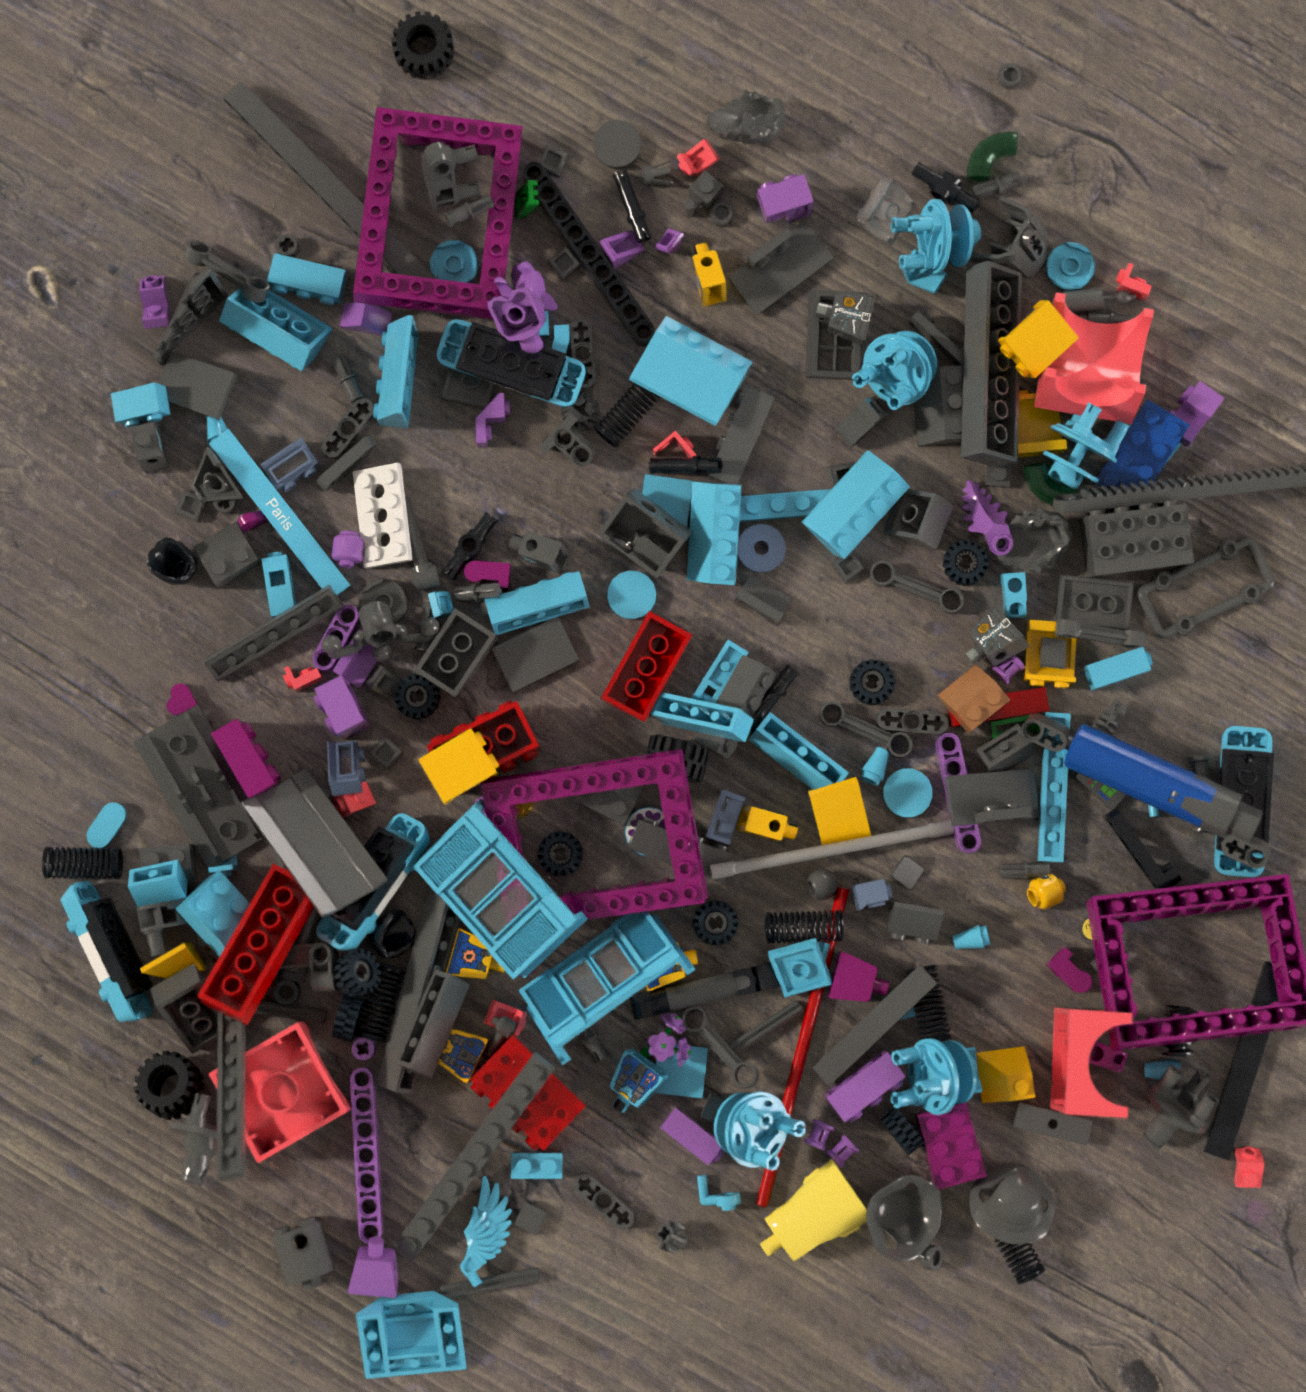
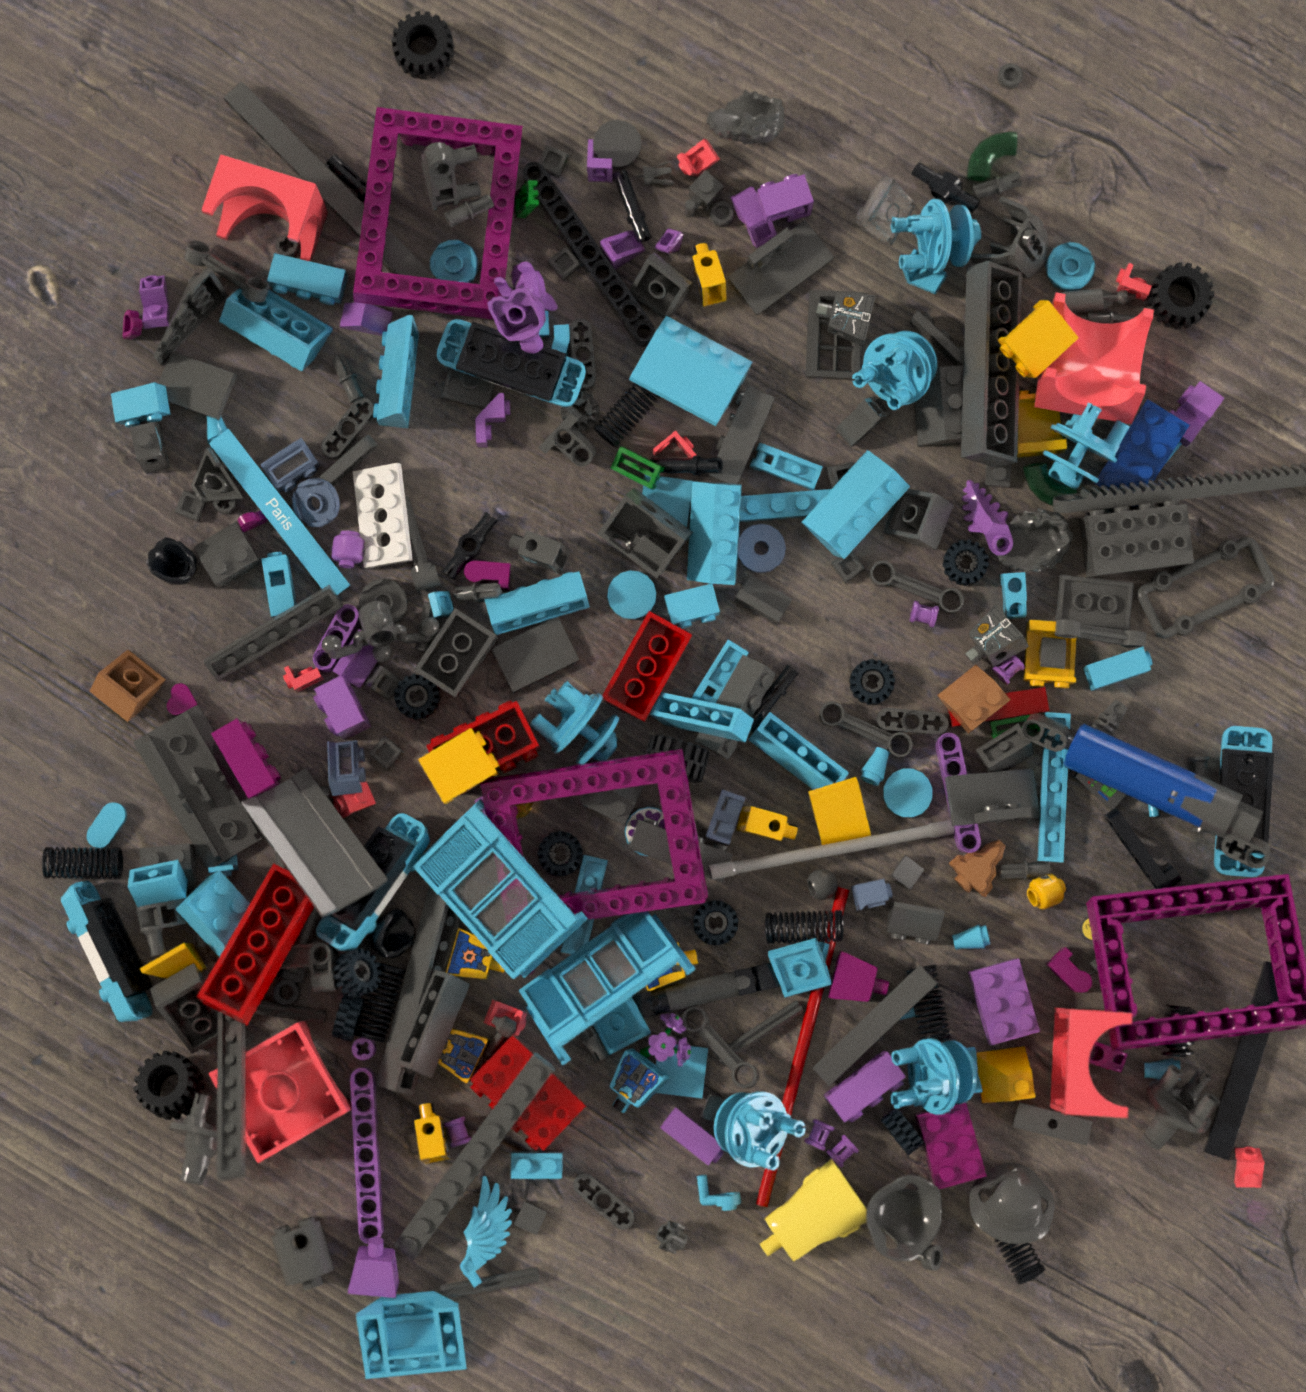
none -> medium nougat slope [89,650,166,722]
none -> magenta tile [122,309,143,340]
none -> coral piece [201,154,328,262]
none -> sand blue tile [292,478,340,527]
none -> black pin [326,154,367,201]
none -> yellow torso [414,1103,450,1164]
none -> medium lavender bush [443,1116,472,1148]
none -> medium azure piece [530,681,619,765]
none -> medium azure tile [561,855,608,954]
none -> medium lavender panel [587,139,613,183]
none -> medium azure tile [593,996,651,1055]
none -> green tile [610,446,665,490]
none -> dark grey brick [629,253,694,319]
none -> medium azure brick [664,584,720,629]
none -> medium lavender slope [730,186,777,248]
none -> medium azure plate [750,443,823,490]
none -> medium lavender bush [909,601,939,627]
none -> medium nougat rock [949,840,1006,897]
none -> medium lavender brick [967,958,1040,1045]
none -> black tyre [1147,262,1214,329]

